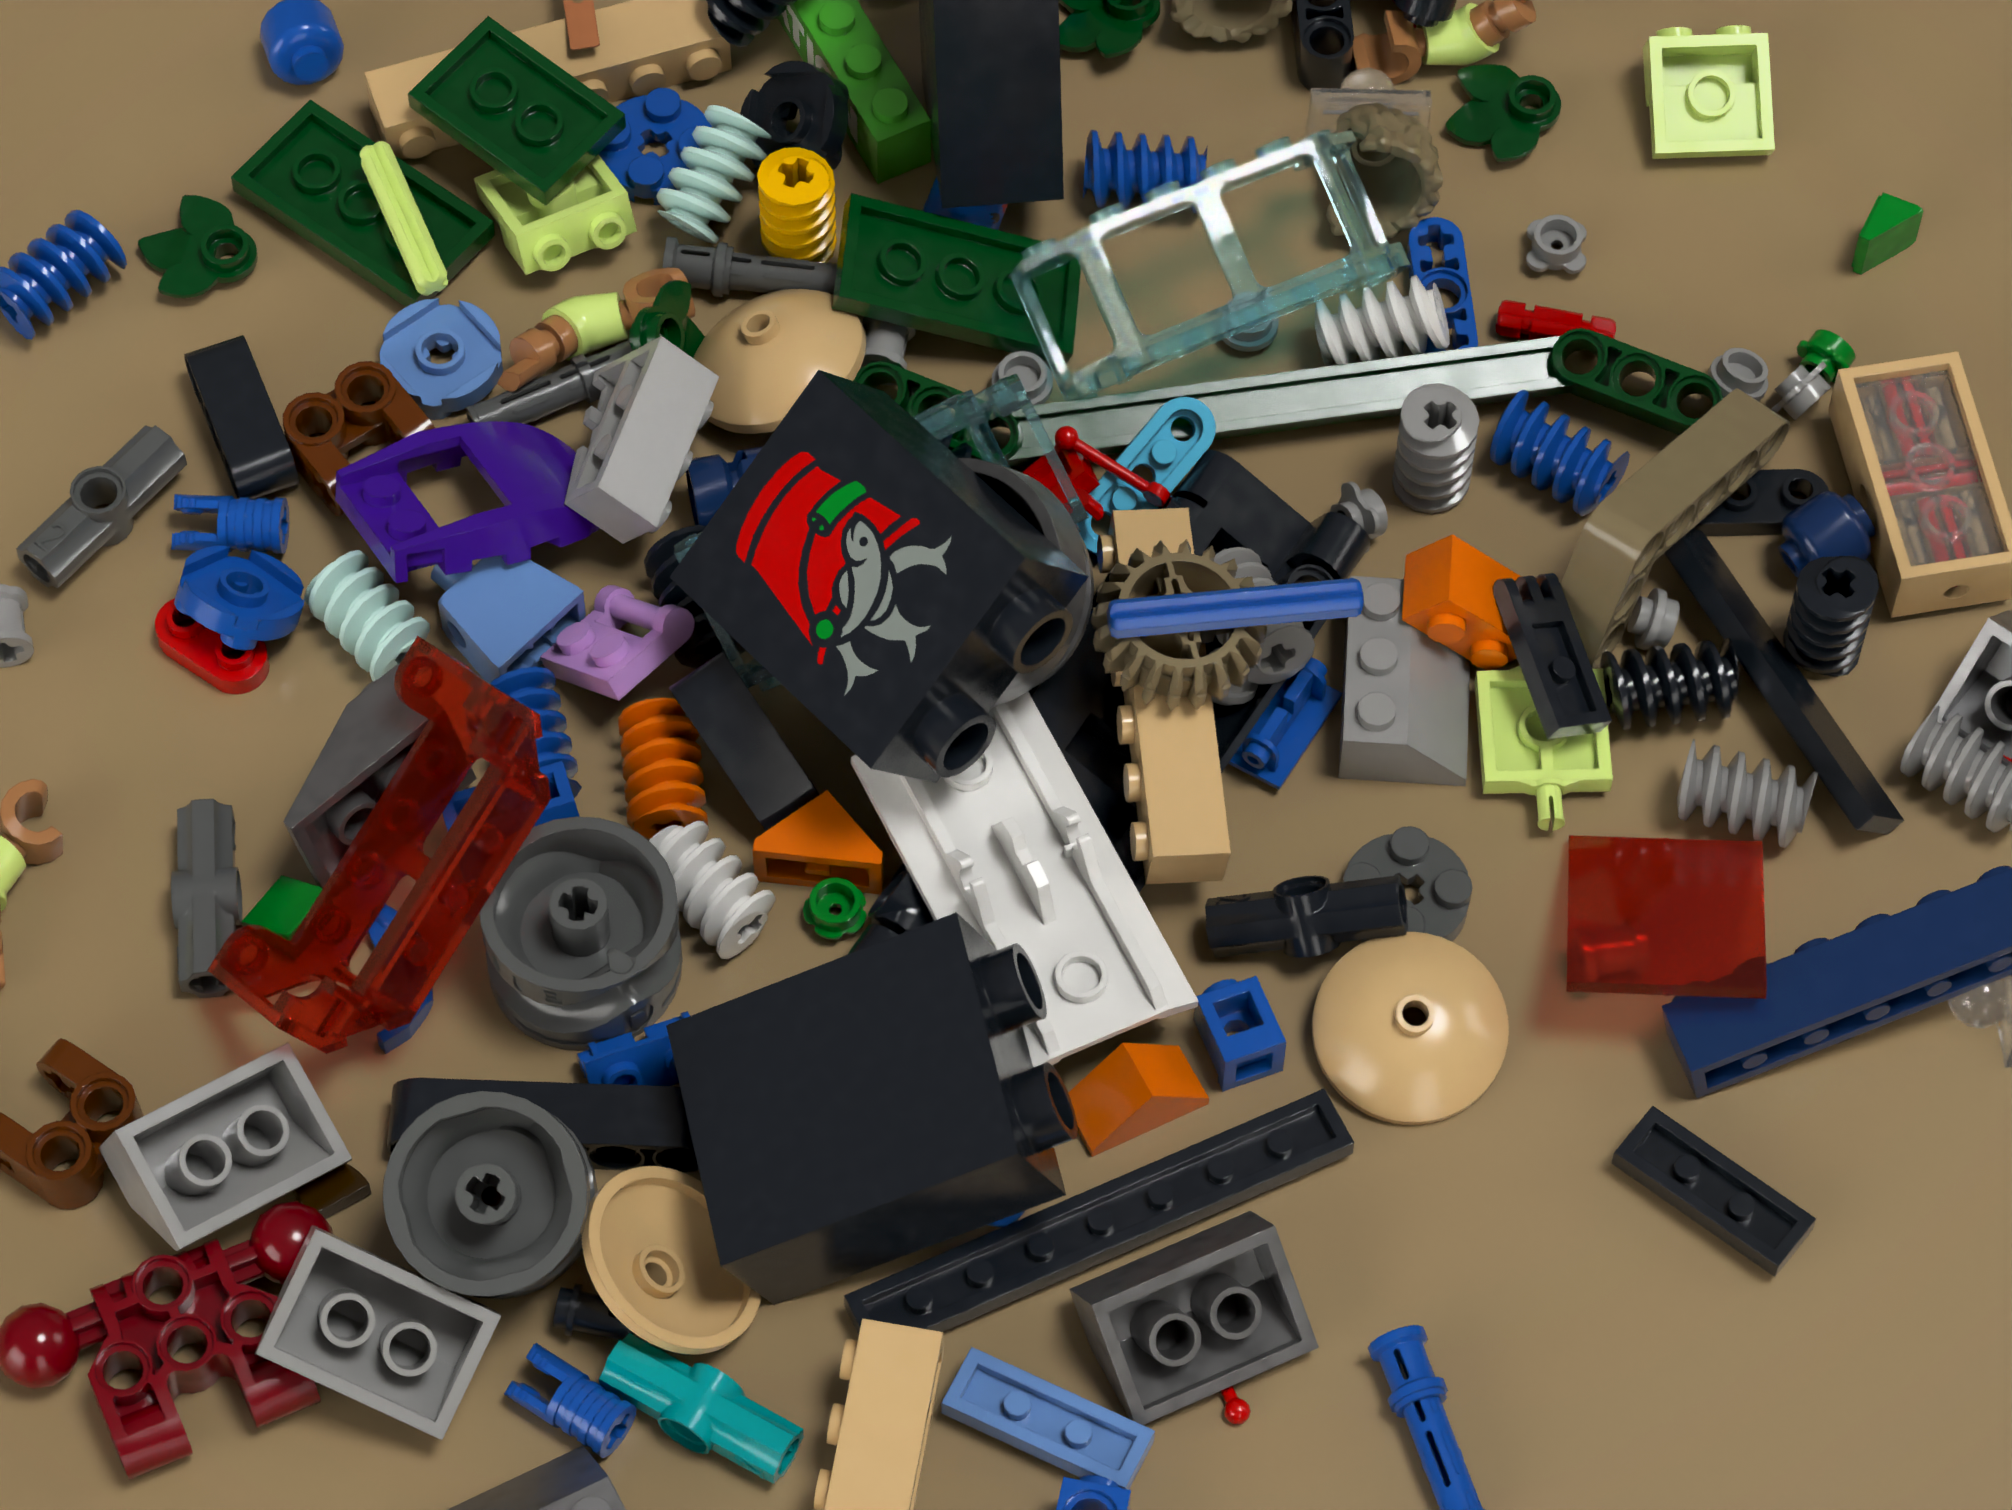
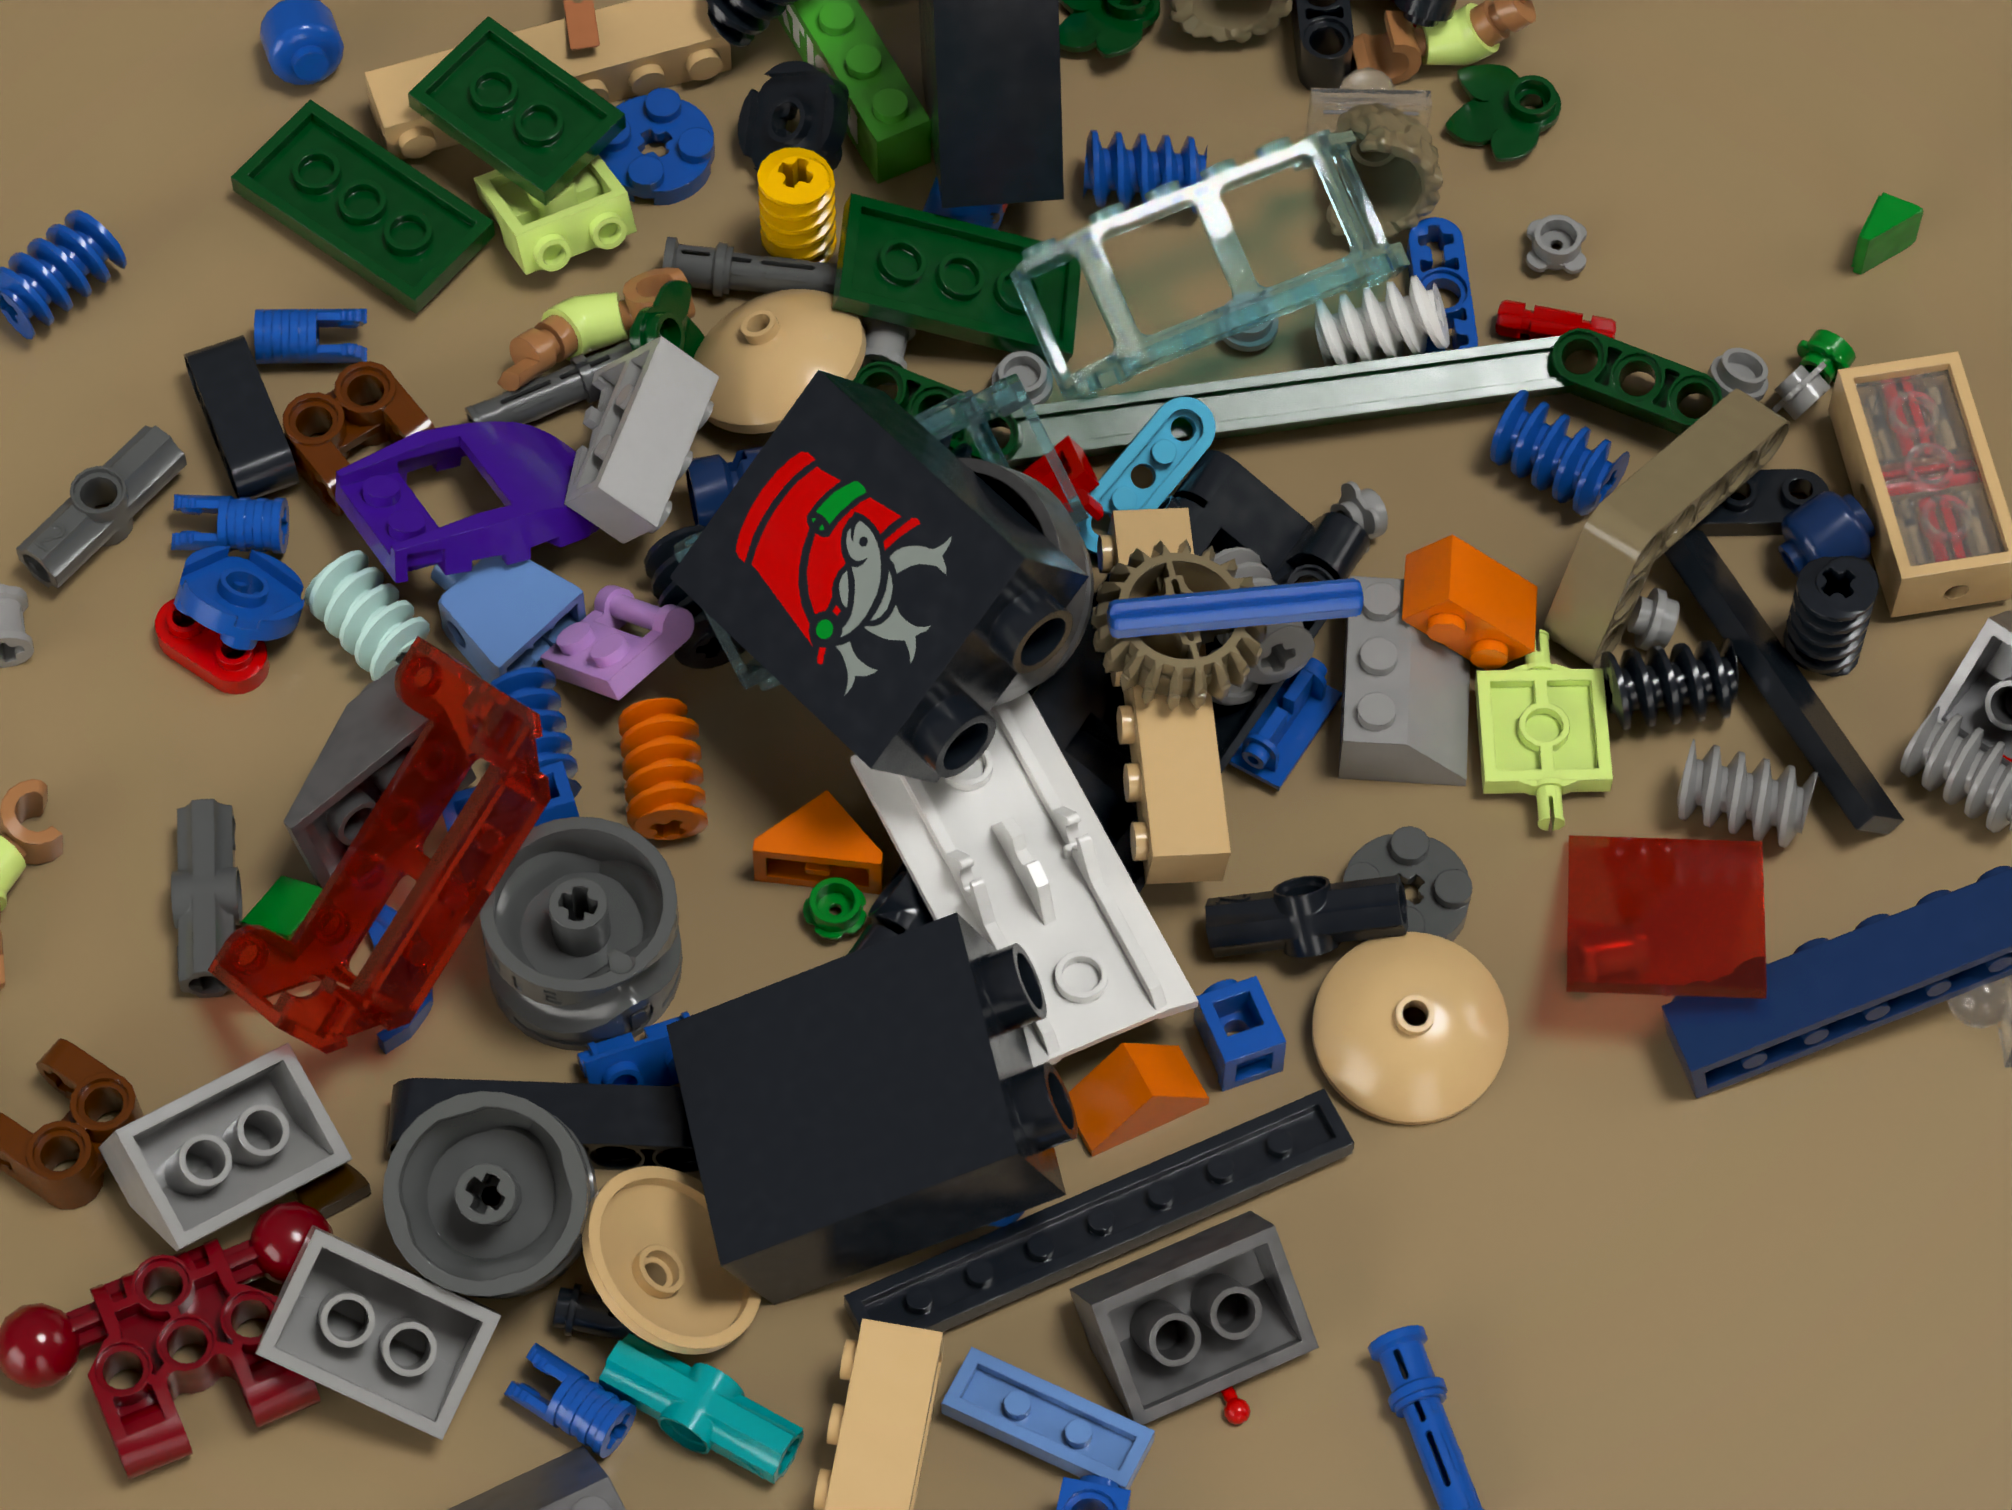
dark green plate [138,195,258,298] -> none
yellowish green axle [359,141,448,296] -> none
medium blue plate [379,298,503,420] -> none
white piece [649,821,775,960] -> none
light aqua piece [656,105,772,244] -> none
black beam [669,651,820,831] -> none
red hinge [1054,426,1170,507] -> none
light grey piece [1392,383,1480,514] -> none
black hinge [1493,573,1612,739] -> none
black plate [1612,1106,1816,1277] -> none
yellowish green plate [1643,25,1775,159] -> none
none -> blue hinge [254,309,367,364]

